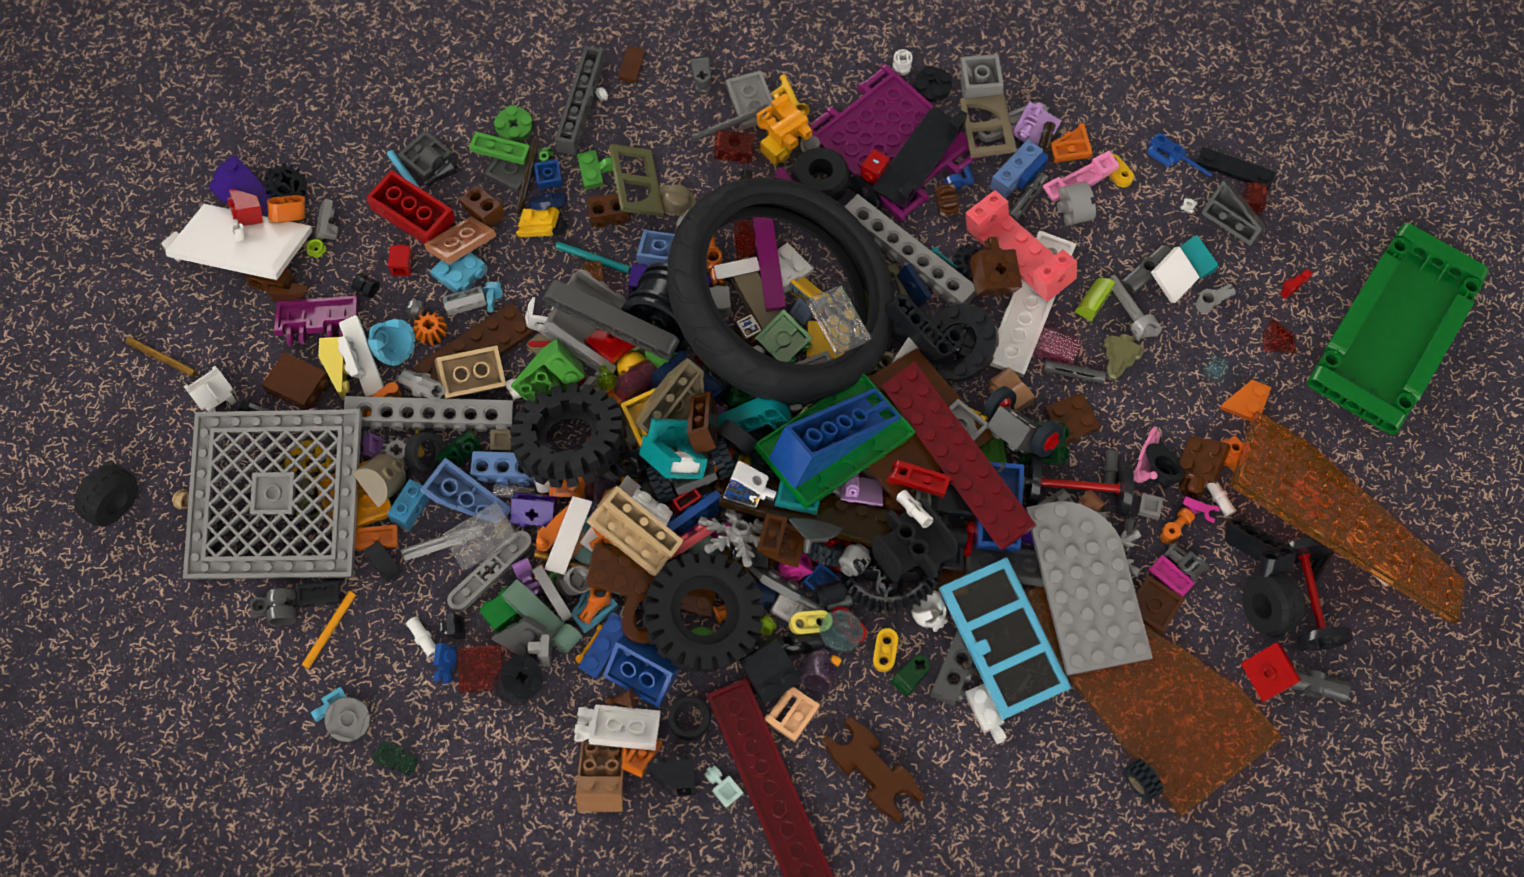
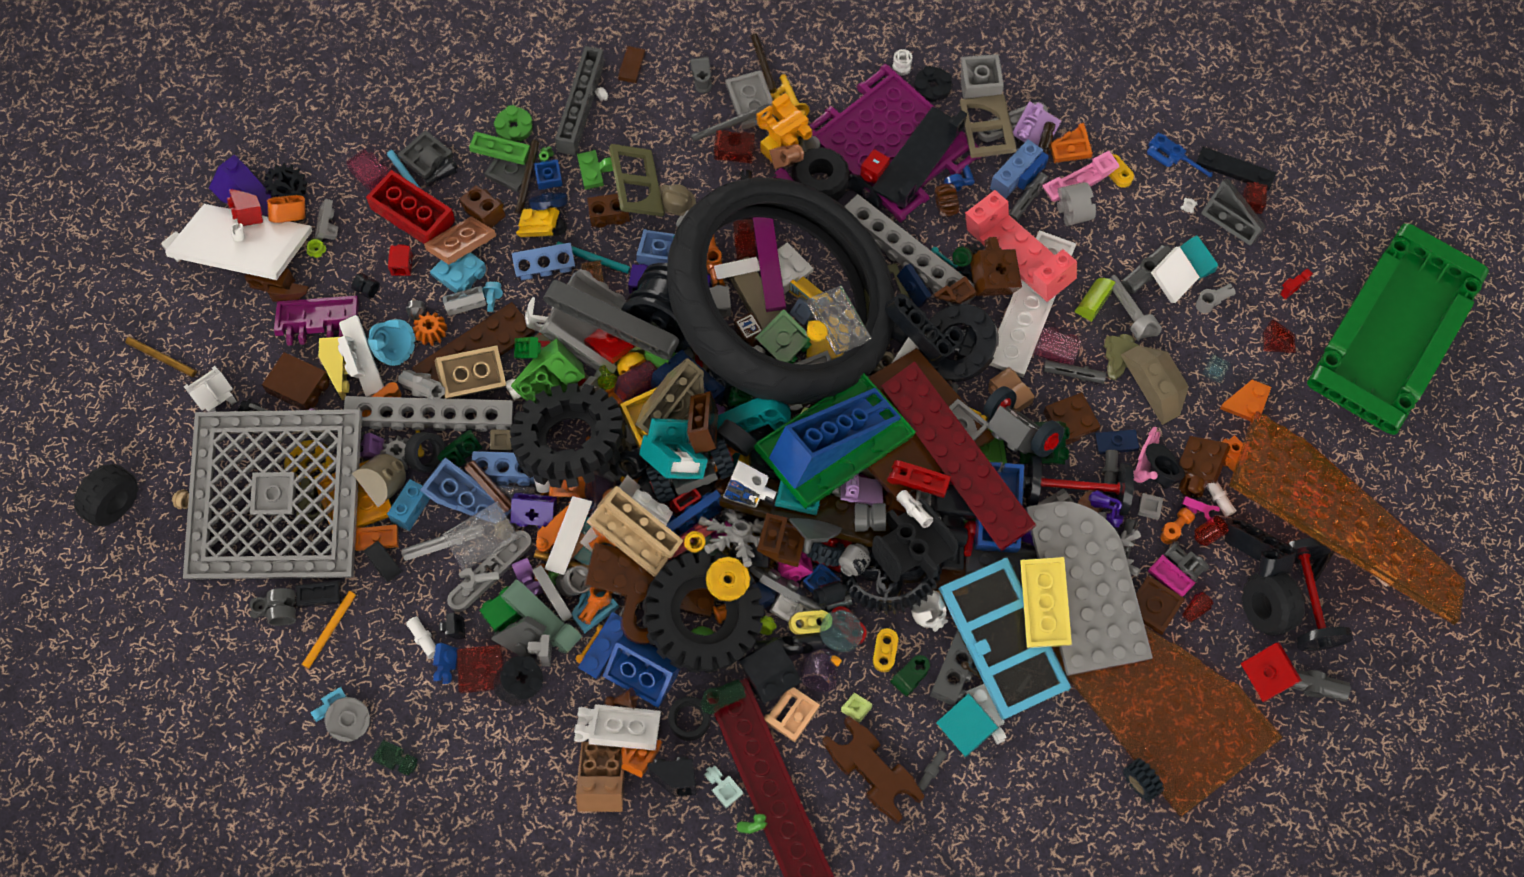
none -> clear pink brick [346,149,390,192]
none -> light grey bar [459,568,500,591]
none -> reddish brown axle [465,460,511,513]
none -> medium blue brick [512,242,575,280]
none -> green plate [514,337,541,359]
none -> yellow cone [684,531,706,553]
none -> clear green piece [701,679,746,714]
none -> yellow plate [706,557,750,601]
none -> bright green arm [737,814,767,834]
none -> dark brown bar [750,33,777,93]
none -> nougat piece [769,144,804,169]
none -> yellow plate [807,320,827,341]
none -> yellowish green tile [841,693,872,723]
none -> dark grey wheel [855,503,886,532]
none -> dark grey bar [917,750,947,792]
none -> reddish brown slope [933,276,977,304]
none -> teal tile [936,693,999,757]
none -> dark green plate [953,246,973,266]
none -> light yellow plate [1020,557,1072,648]
none -> dark purple piece [1089,490,1124,528]
none -> dark blue plate [1094,429,1139,455]
none -> dark tan wedge [1121,345,1189,425]
none -> clear red cone [1182,592,1214,623]
none -> clear red brick [1194,515,1229,546]

